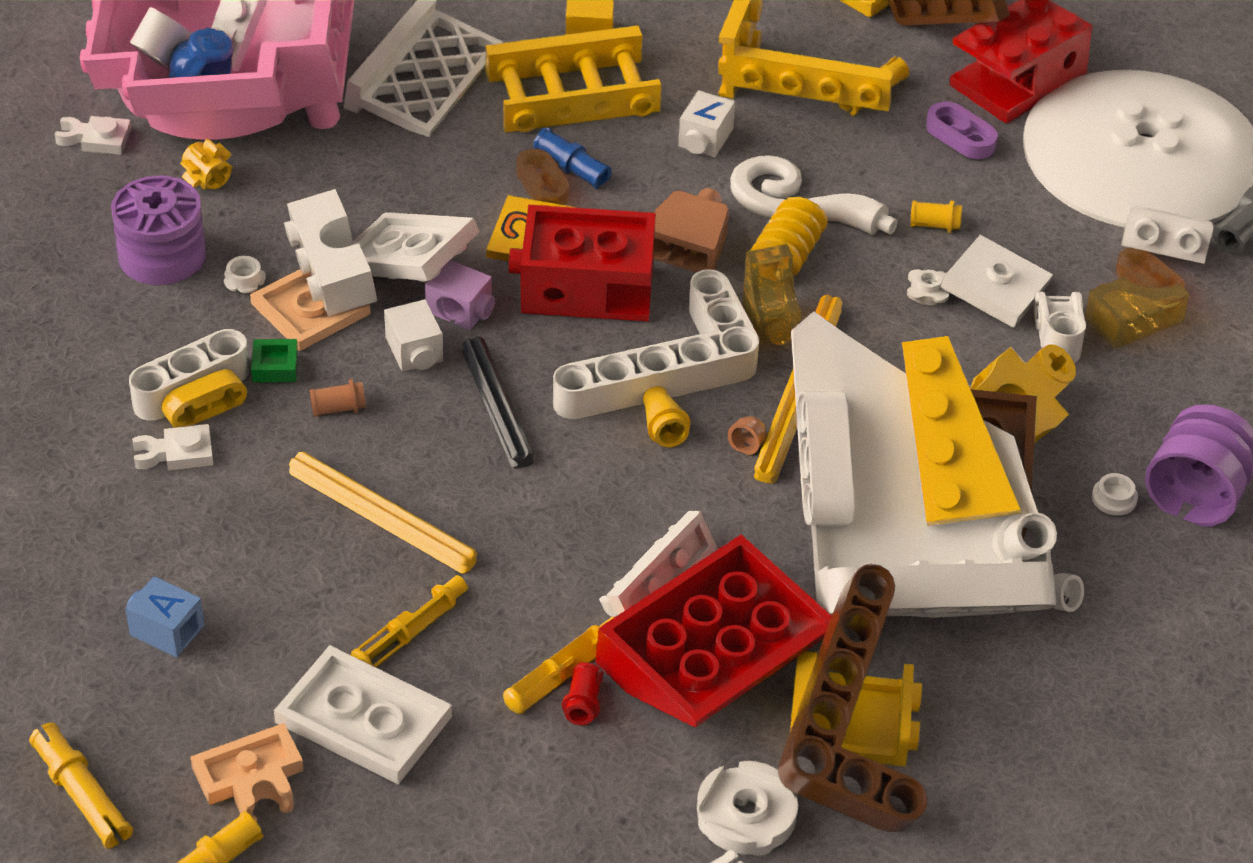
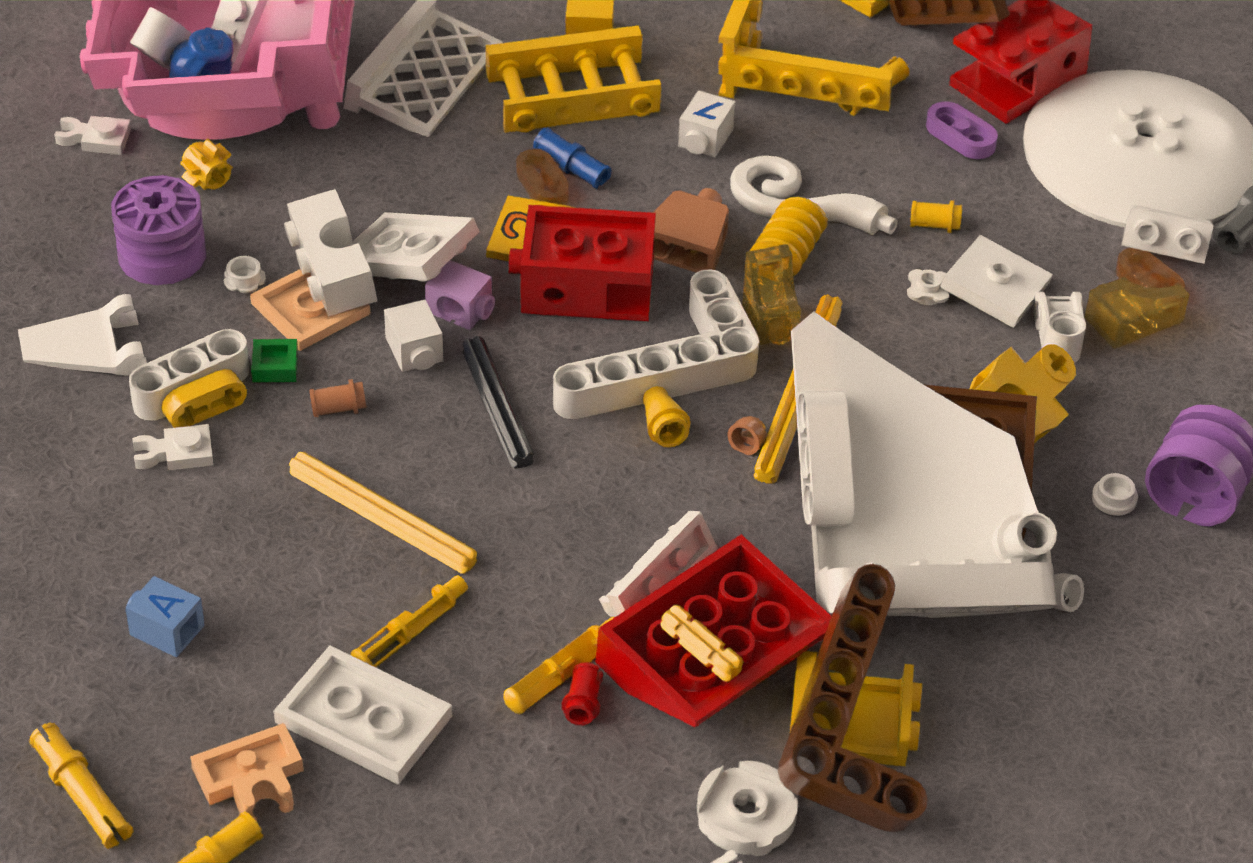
yellow wing [902,336,1021,526] -> none
none -> white flag [18,294,147,376]
none -> yellow axle [661,605,743,682]

